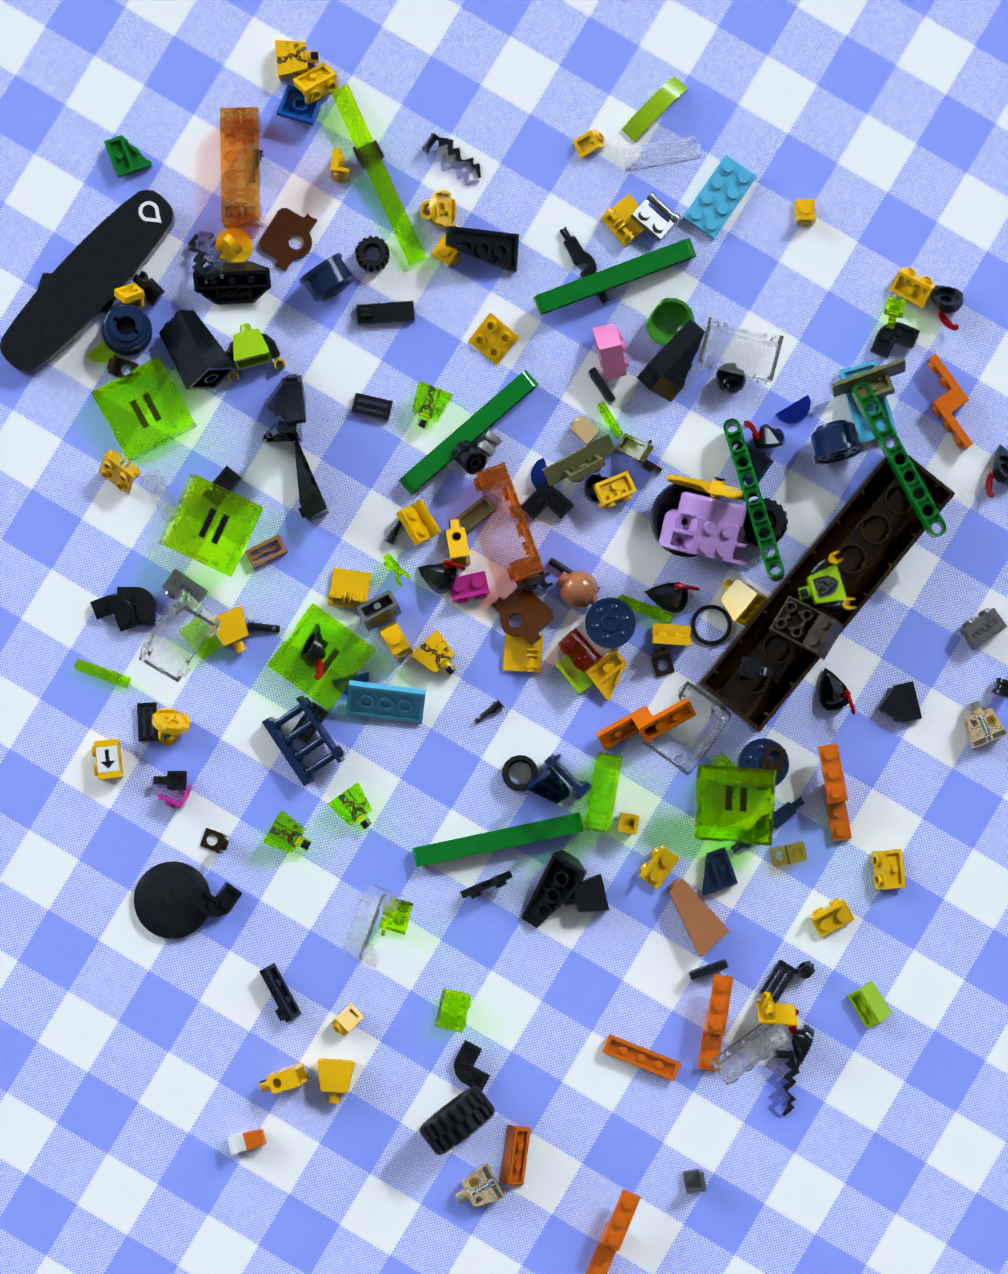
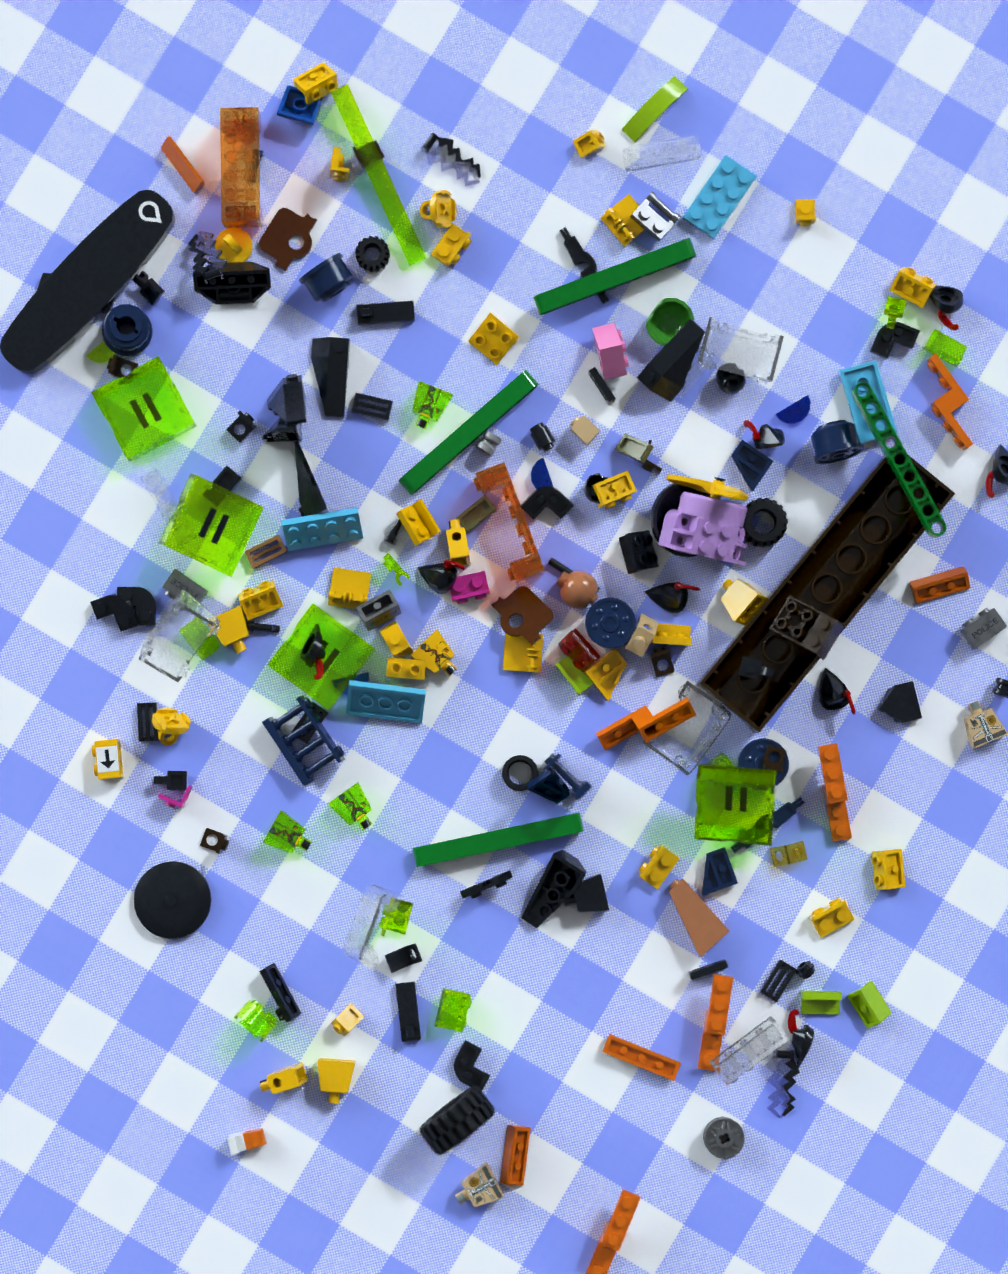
clear neon green axle [74,659,131,688] -> none
yellow hinge [99,449,141,494] -> none
green wing [104,135,152,178] -> none
yellow bracket [114,283,145,308] -> none
black slope [159,309,236,390] -> none
black plate [189,882,243,917] -> none
lime torso [226,323,286,382] -> none
yellow torso [275,40,319,81] -> none
black wing [445,226,519,273] -> none
black wheel [452,440,486,474] -> none
black piece [474,698,504,723] -> none
black plate [517,572,553,592] -> none
olive bracket [542,434,616,486] -> none
clear neon green tile [584,752,623,833] -> none
clear neon green tile [597,401,623,439] -> none
yellow brick [617,812,640,835] -> none
clear neon green axle [618,594,673,624] -> none
dark grey panel [683,1168,707,1194] -> none
black tyre [691,605,731,645] -> none
green beam [723,418,785,582] -> none
yellow hinge [756,991,798,1027] -> none
torso [798,551,856,612] -> none
olive bracket [832,358,906,399] -> none
none -> orange slope [161,136,205,193]
none -> black bracket [226,411,256,443]
none -> clear neon green brick [234,999,278,1042]
none -> yellow bracket [238,580,283,621]
none -> medium azure plate [281,507,364,551]
none -> black wedge [311,337,351,417]
none -> black bracket [384,943,423,973]
none -> yellow bracket [386,657,426,680]
none -> black hinge [395,981,421,1042]
none -> black brick [530,422,556,452]
none -> black bracket [619,530,659,574]
none -> tan torso [624,613,658,657]
none -> flat silver wheel [703,1116,745,1159]
none -> lime panel [801,990,842,1015]
none -> orange slope [909,566,970,604]
none -> clear neon green panel [923,329,967,367]

